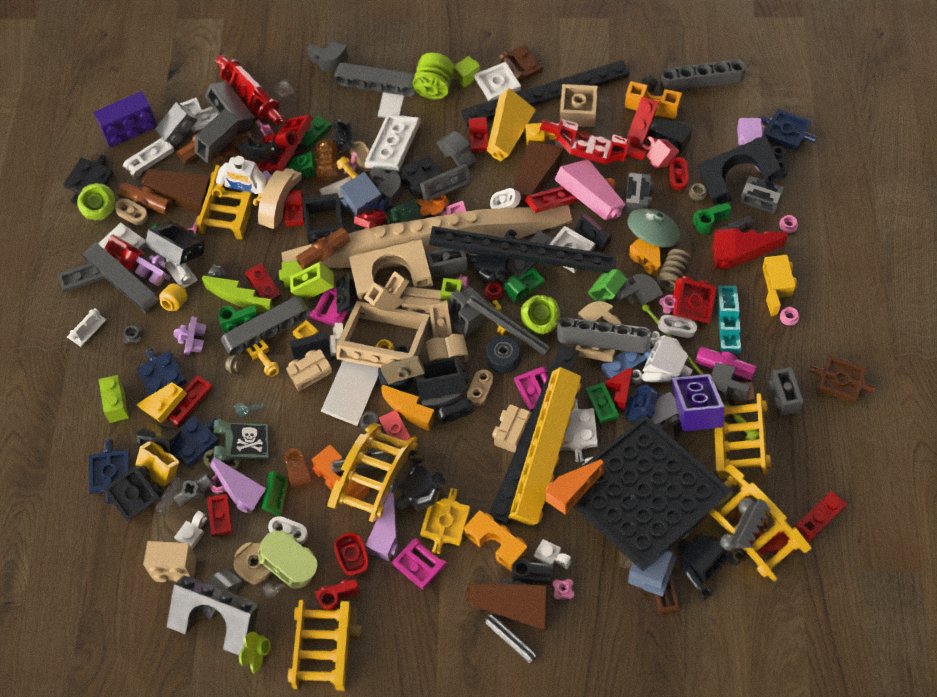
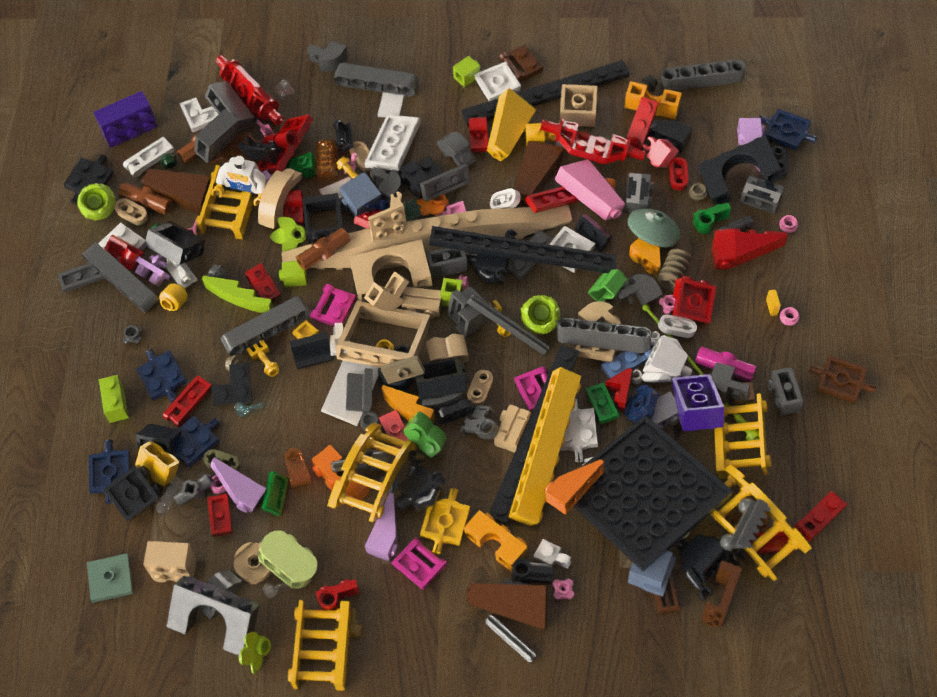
white hinge [67,308,106,347] -> none
yellow wing [137,383,187,423] -> none
dark grey brick [155,102,198,147] -> none
lavender hips [173,317,206,355] -> none
white plate [174,511,208,550] -> none
flag [214,420,268,461] -> none
green plate [218,305,258,333] -> none
white plate [268,516,308,545] -> none
tan brick [286,349,332,391] -> none
lime brick [290,262,334,301] -> none
green plate [300,115,332,150] -> none
red piece [334,532,368,577] -> none
black hinge [336,273,355,314] -> none
lime wheel [413,53,454,99] -> none
tan plate [428,300,452,338] -> none
red plate [485,282,503,300] -> none
black wheel [486,336,521,374] -> none
green plate [504,268,545,304] -> none
teal slope [717,286,741,354] -> none
yellow brick [762,255,797,298] -> none
none -> sand green plate [87,554,133,603]
none -> dark green plate [160,153,178,169]
none -> black plate [211,363,253,405]
none -> lime plate [270,217,307,252]
none -> dark grey panel [346,368,373,412]
none -> tan plate [368,191,407,242]
none -> bright green brick [403,411,447,458]
none -> dark grey piece [460,405,499,439]
none -> reddish brown panel [701,561,742,627]

